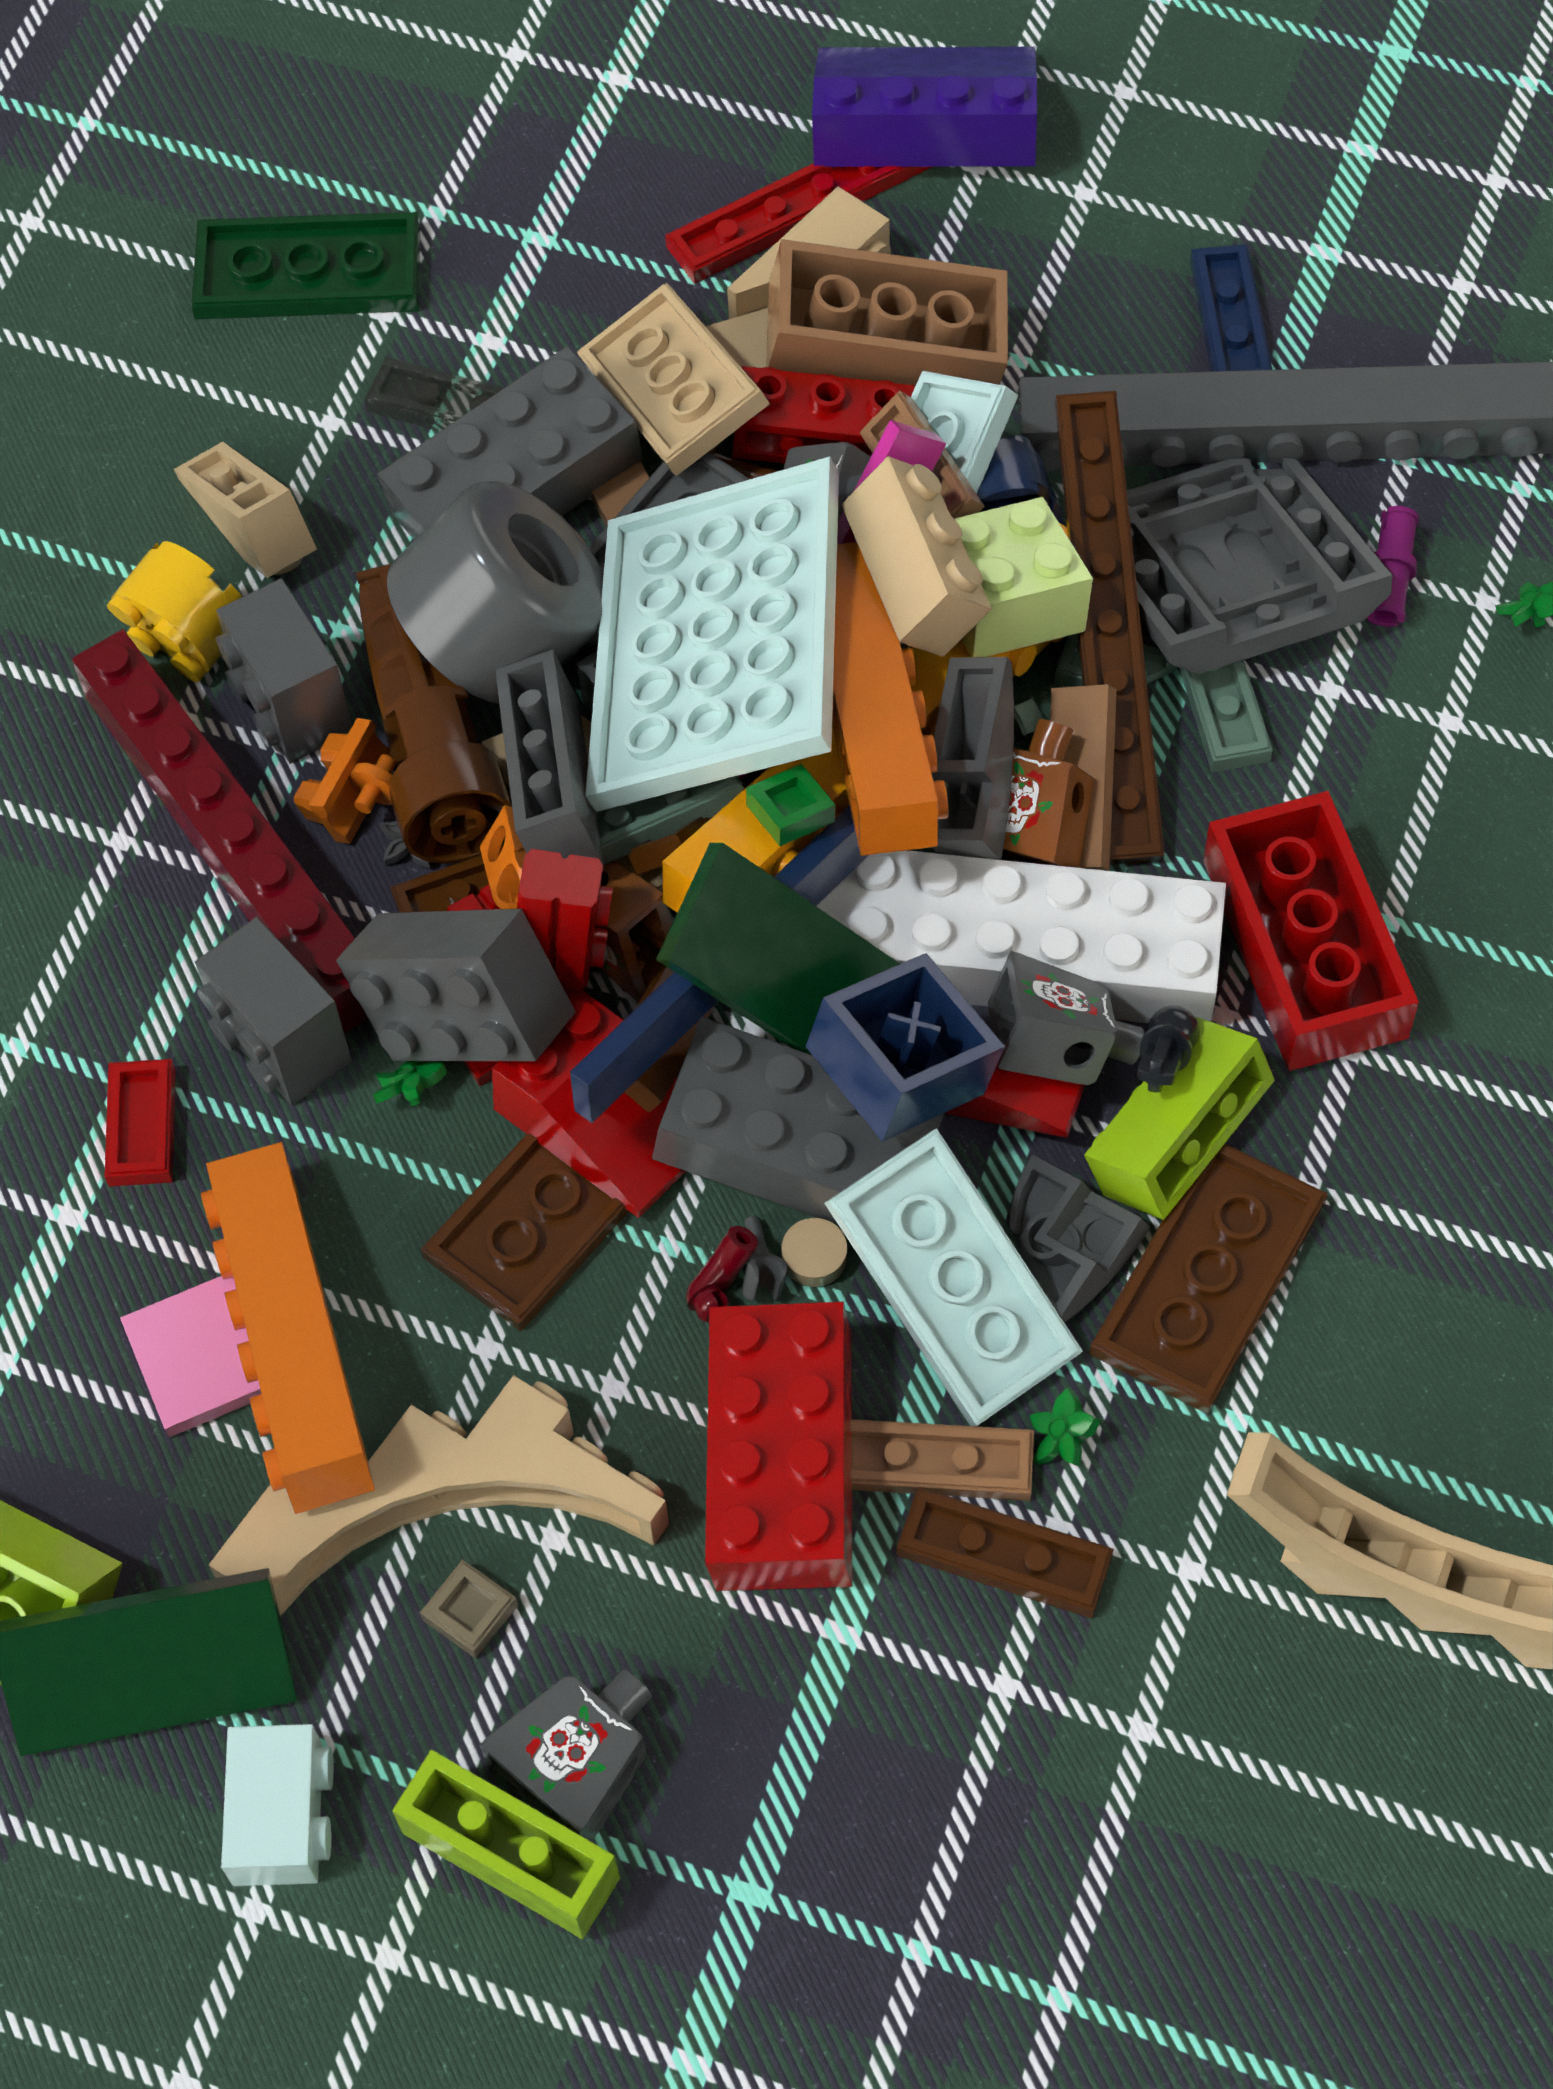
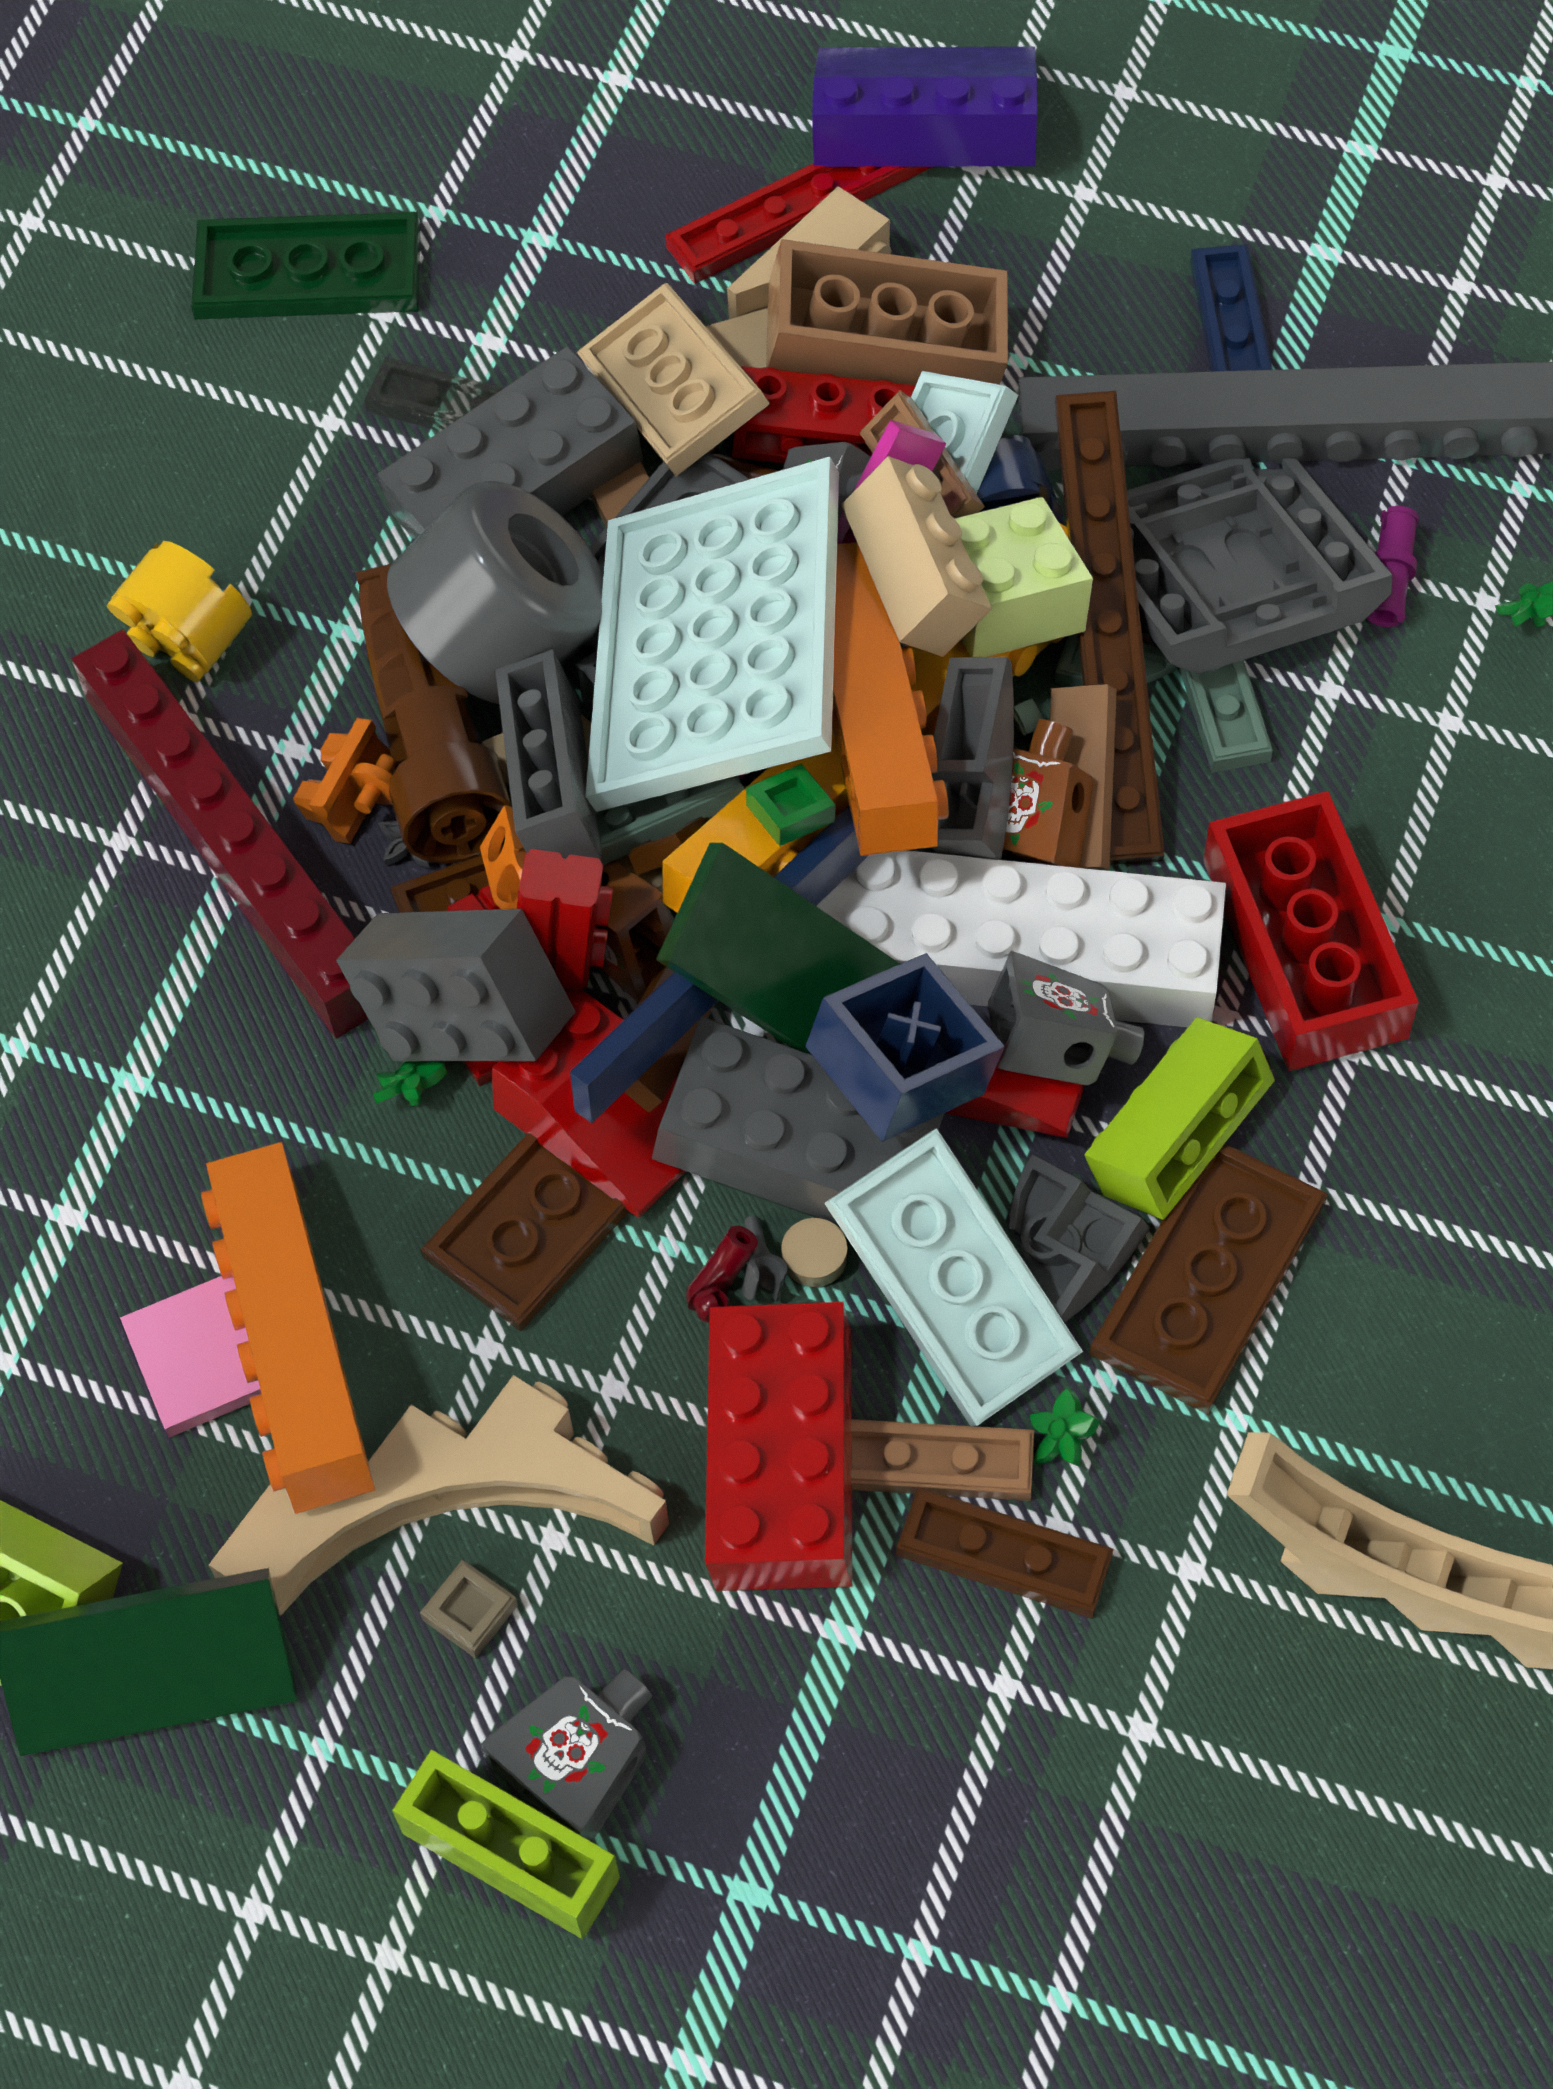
red tile [104,1059,176,1187] -> none
tan slope [174,442,317,578] -> none
dark grey brick [195,917,352,1106] -> none
dark grey brick [215,578,352,764] -> none
light aqua brick [221,1724,334,1886] -> none
black axle [1136,1005,1199,1093] -> none

